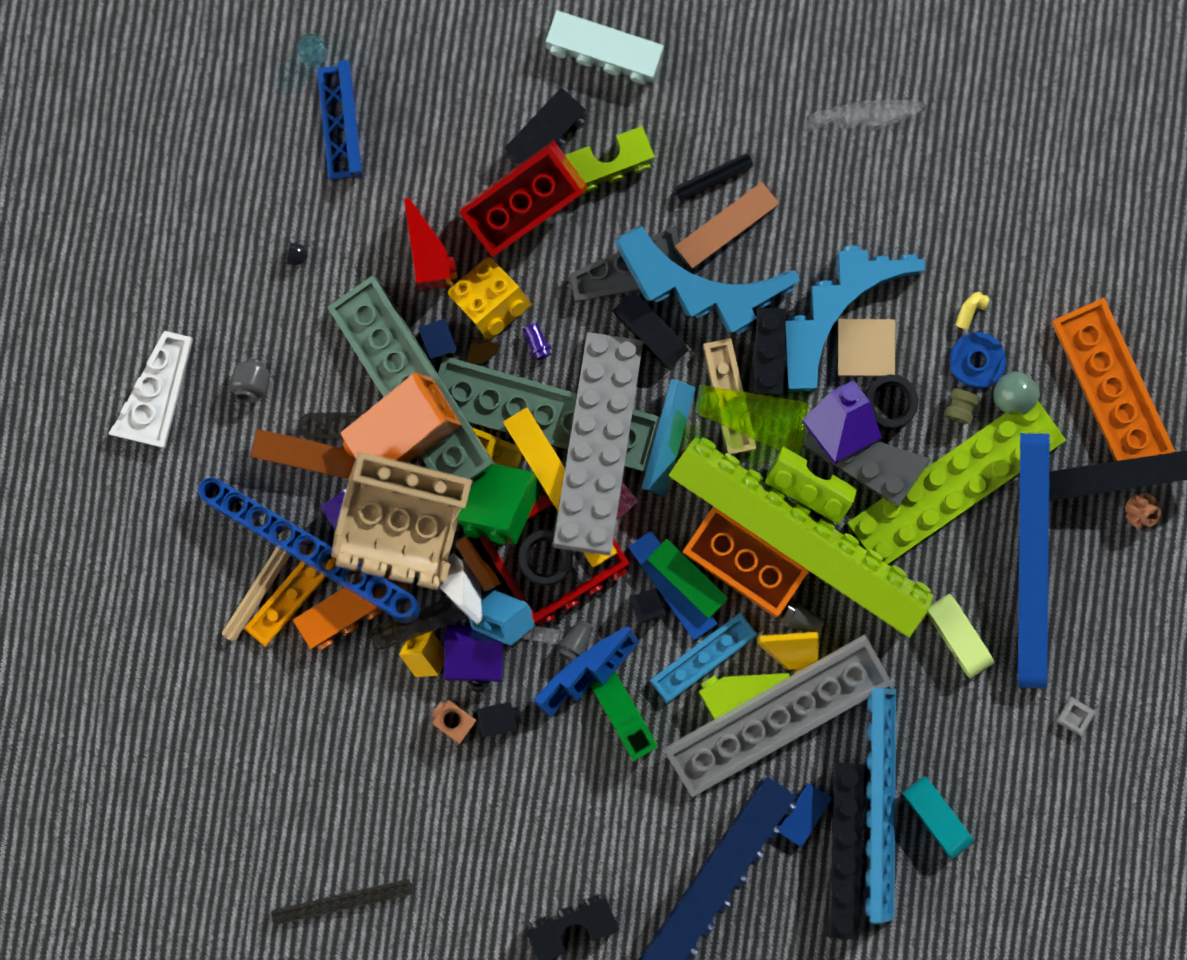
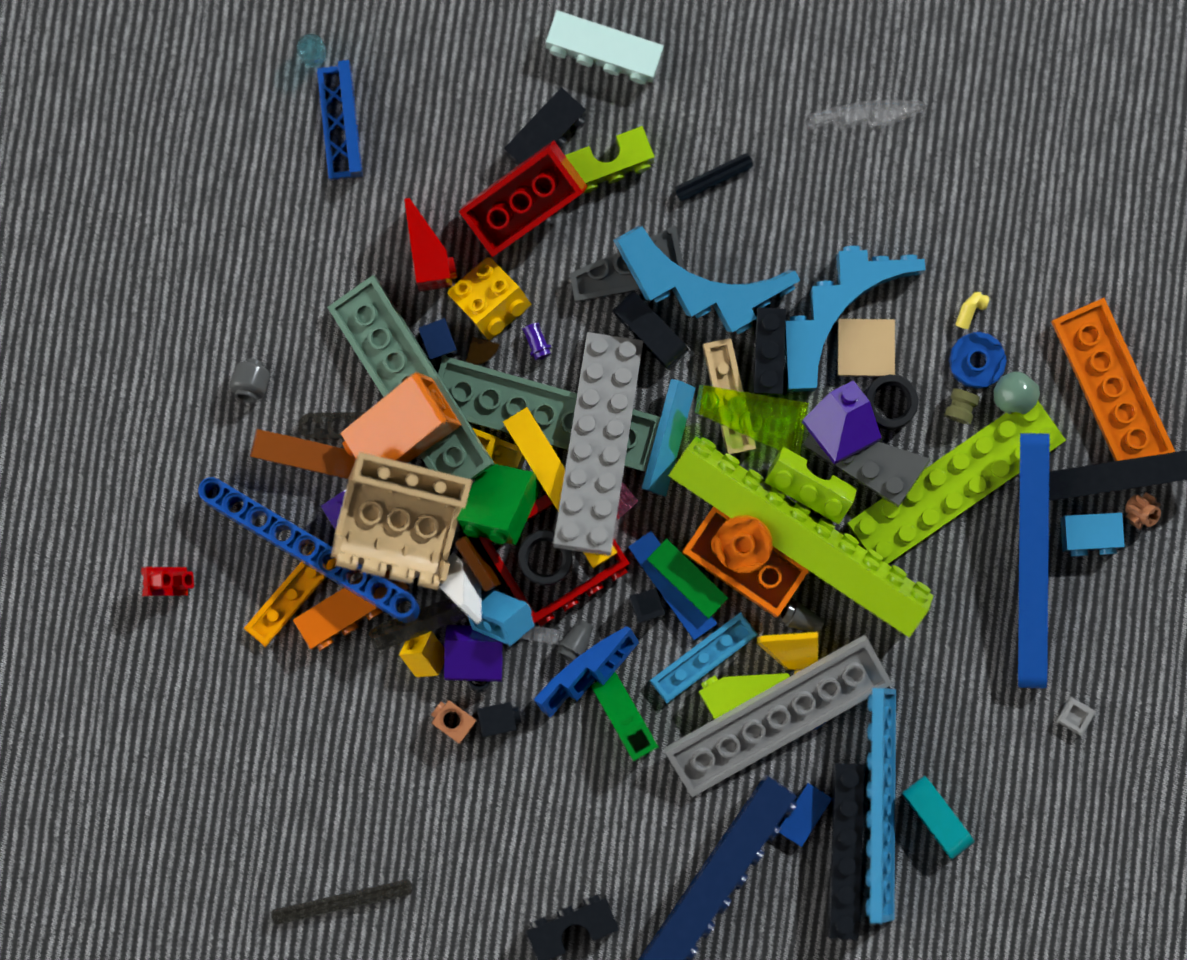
white wing [109,331,193,448] -> none
tan axle [222,540,290,642] -> none
black hinge [287,242,308,266] -> none
nougat tile [673,182,779,271] -> none
yellowish green beam [927,594,995,679] -> none
none -> red hips [141,567,194,596]
none -> orange tile [714,515,773,573]
none -> dark azure brick [1060,513,1125,557]

